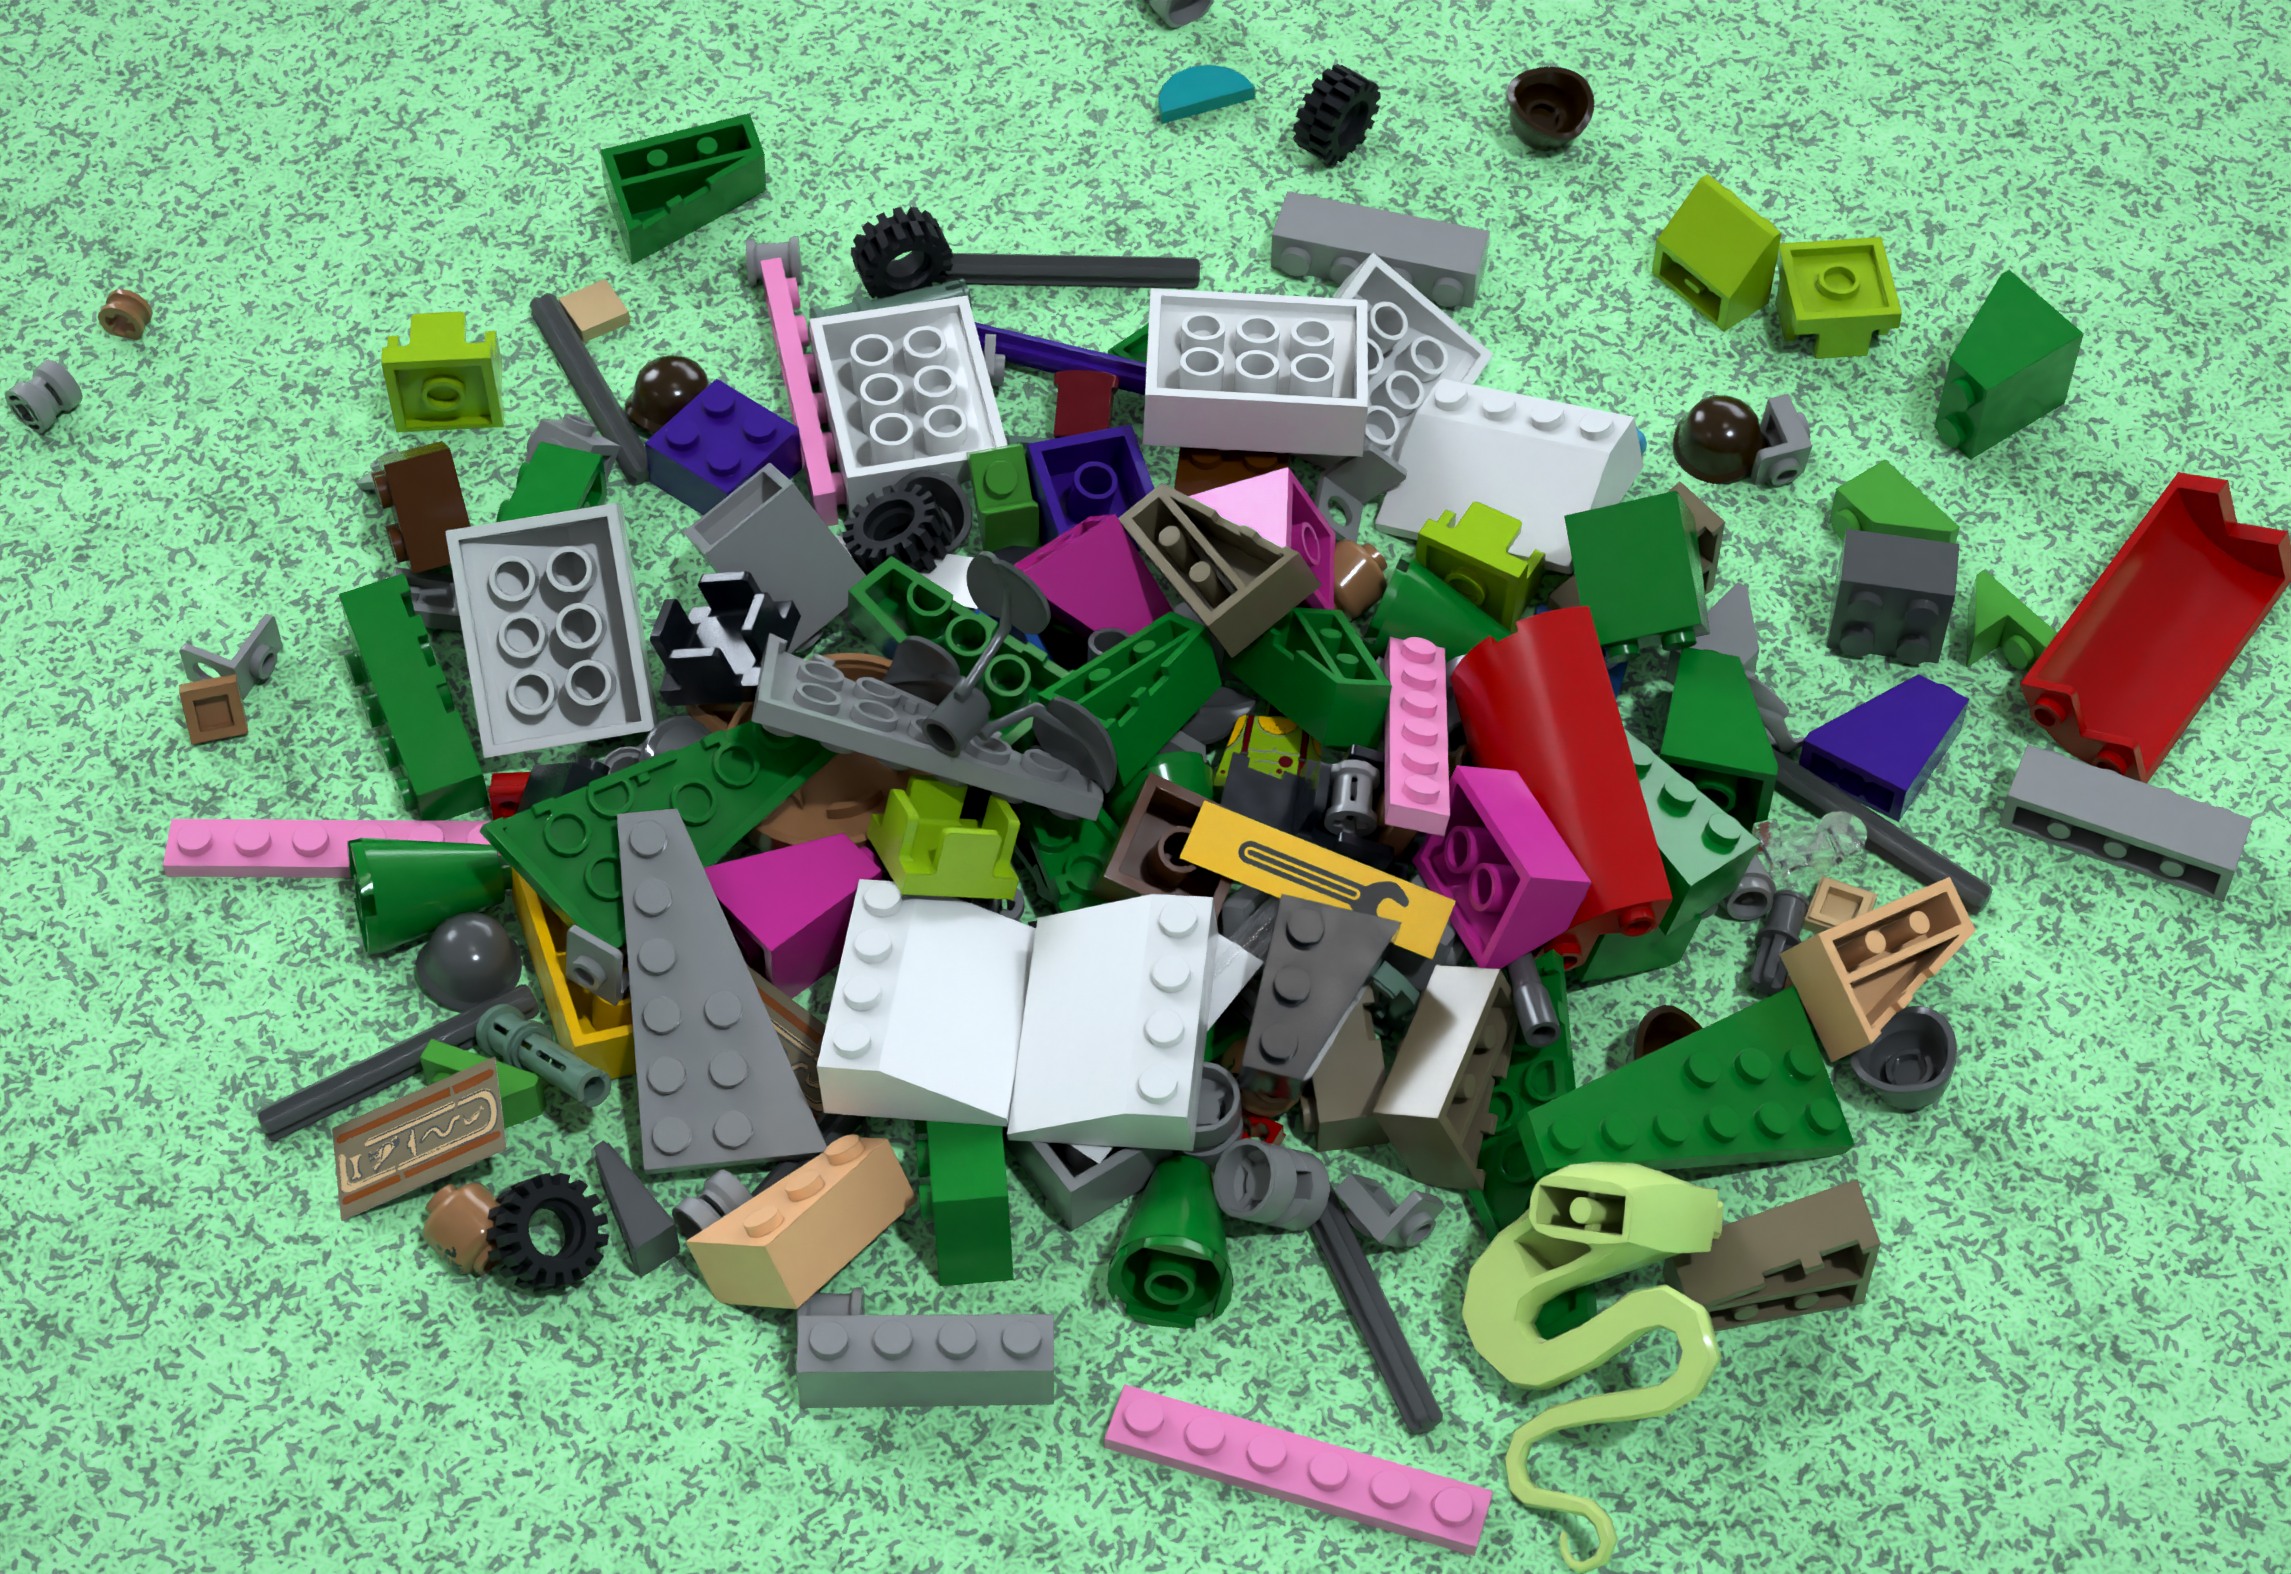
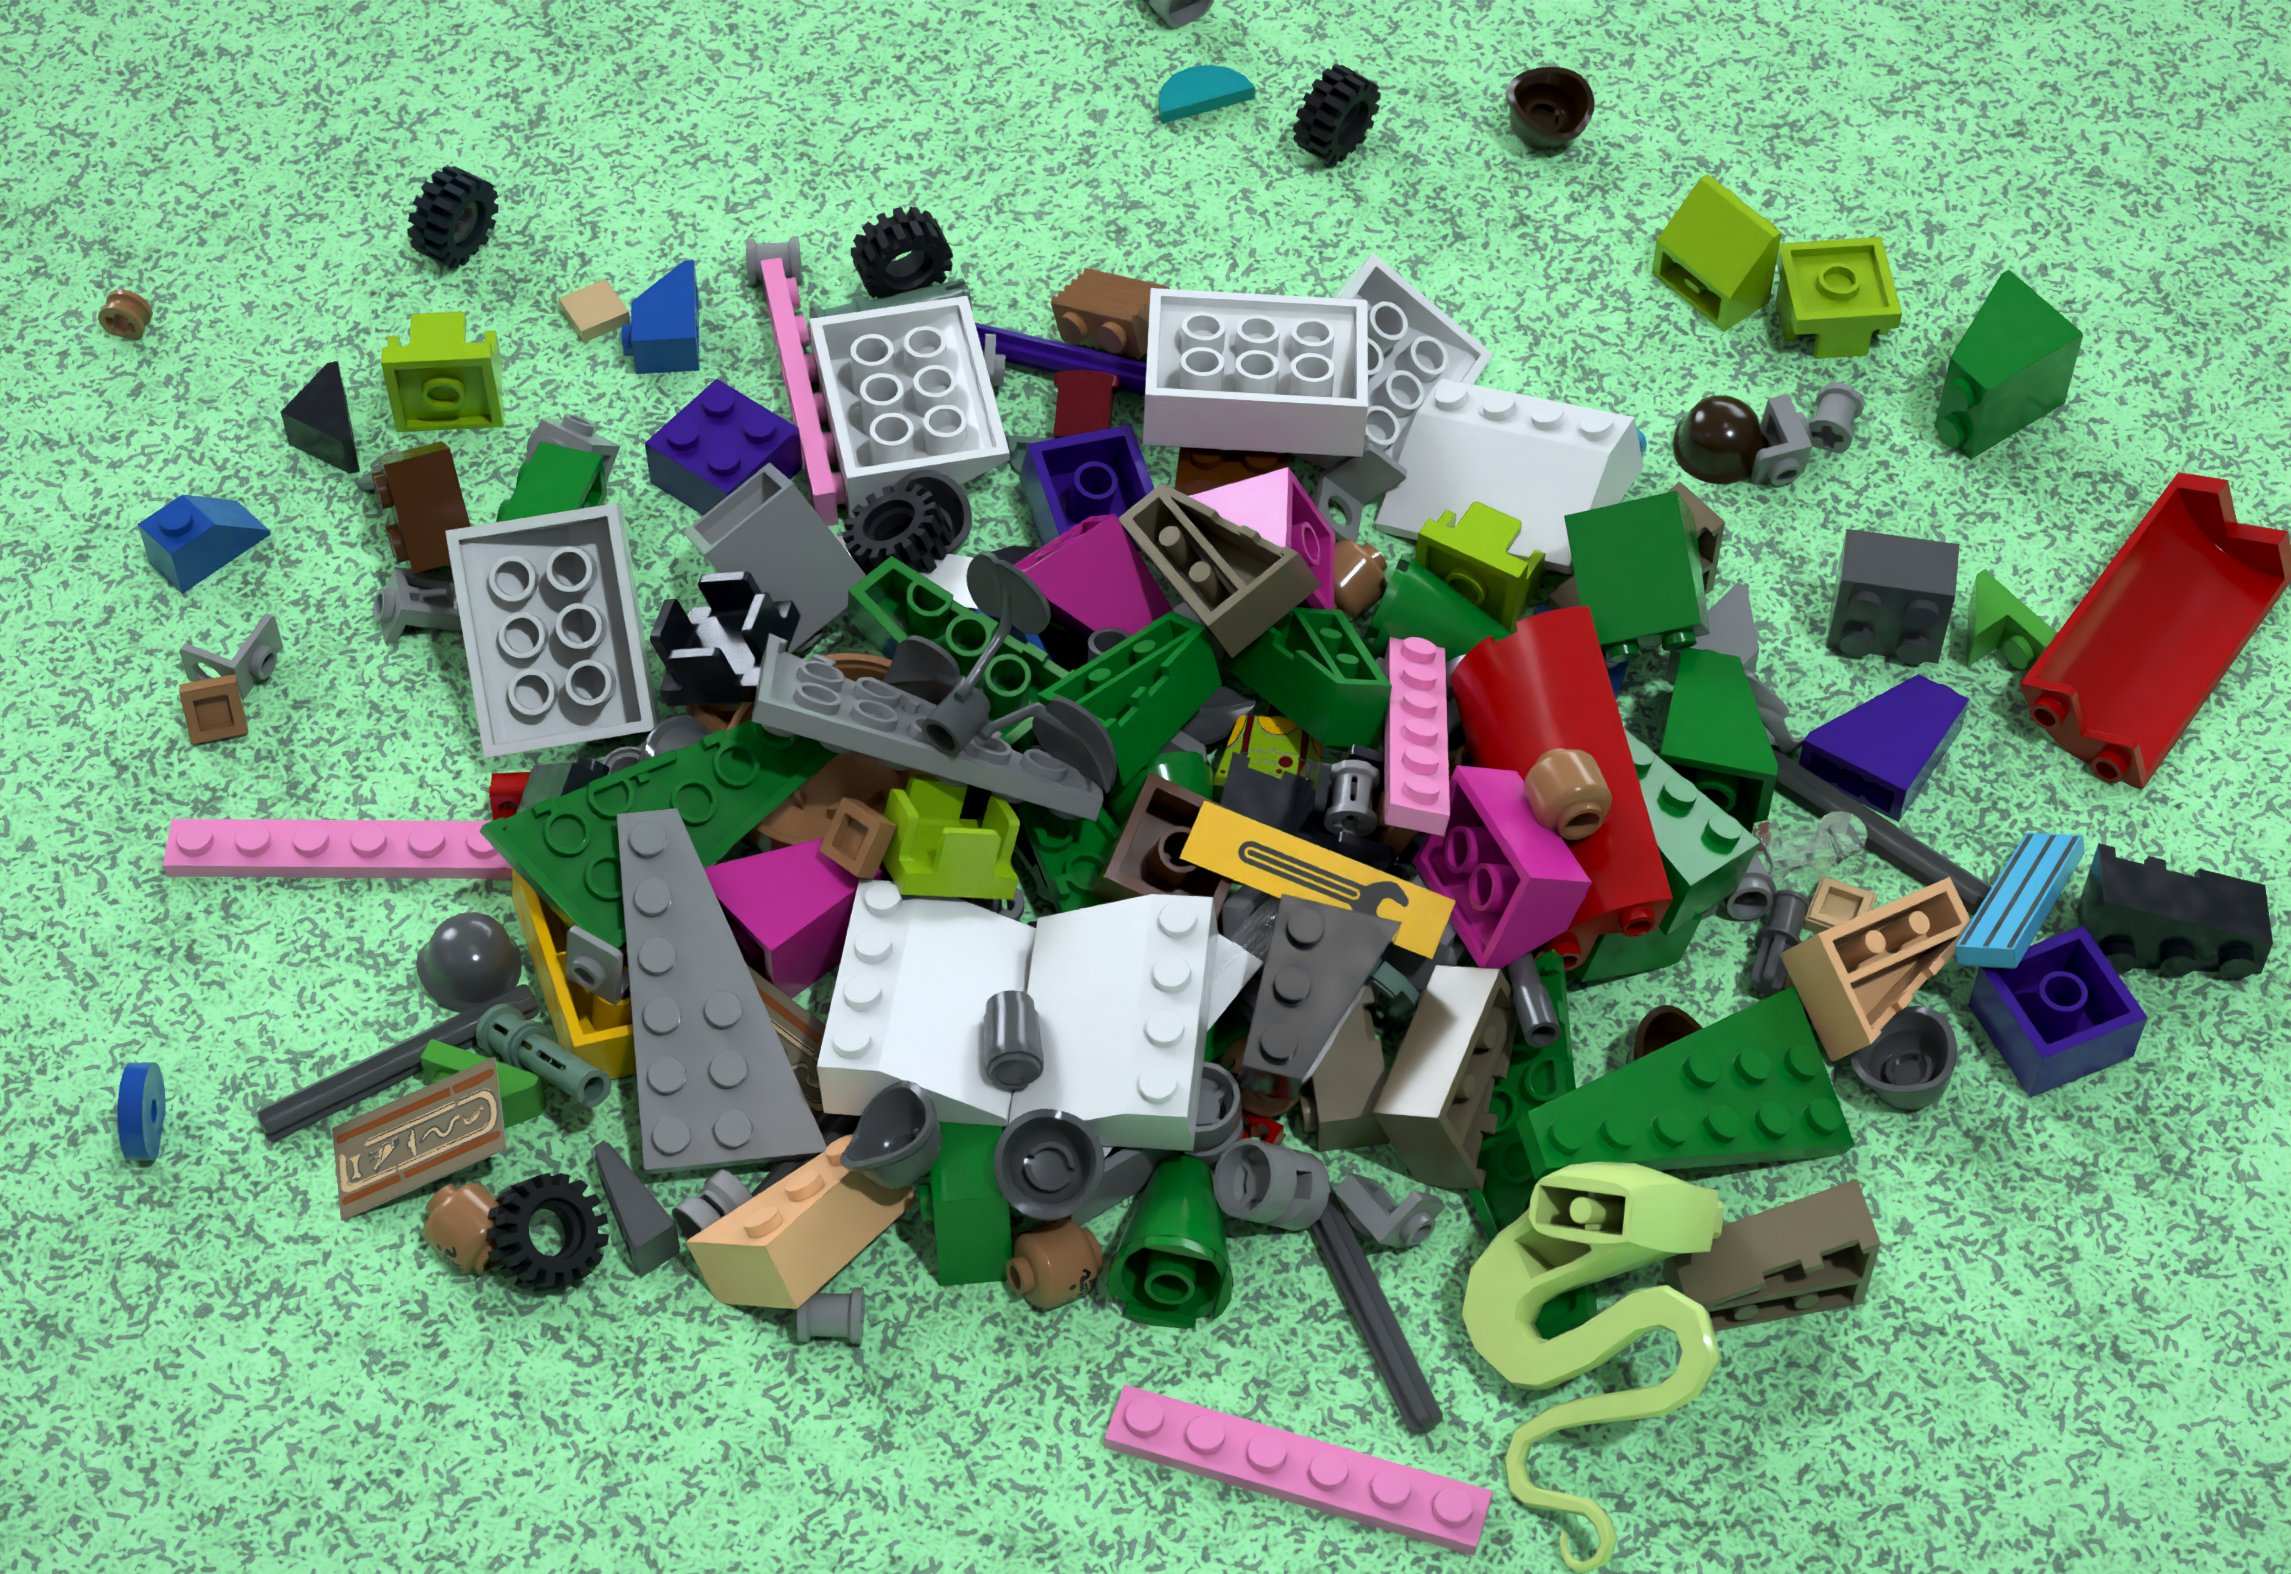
light grey wheel [5,359,83,434] -> none
green wedge [339,573,490,821] -> none
green cone [347,838,512,955] -> none
dark grey axle [530,293,650,486] -> none
green wedge [600,113,766,265] -> none
dark brown helmet [625,355,711,435] -> none
light grey brick [796,1314,1054,1408] -> none
dark grey axle [943,253,1200,288] -> none
bright green slope [966,443,1039,552] -> none
light grey brick [1271,191,1490,308] -> none
bright green slope [1829,459,1960,544] -> none
light grey brick [1999,744,2253,902] -> none
none -> blue piece [117,1062,166,1160]
none -> blue slope [138,494,271,594]
none -> black slope [281,361,360,474]
none -> black bush [407,165,499,268]
none -> blue slope [622,260,700,374]
none -> medium nougat plate [819,797,897,880]
none -> dark grey helmet [840,1081,943,1189]
none -> dark grey piece [983,990,1044,1090]
none -> dark grey helmet [994,1109,1105,1221]
none -> medium nougat head [1006,1219,1103,1309]
none -> medium nougat brick [1051,268,1170,360]
none -> medium nougat head [1524,748,1612,840]
none -> light grey bush [1808,382,1865,454]
none -> medium azure tile [1955,833,2085,969]
none -> dark purple brick [1968,925,2148,1097]
none -> black wedge [2077,843,2273,979]

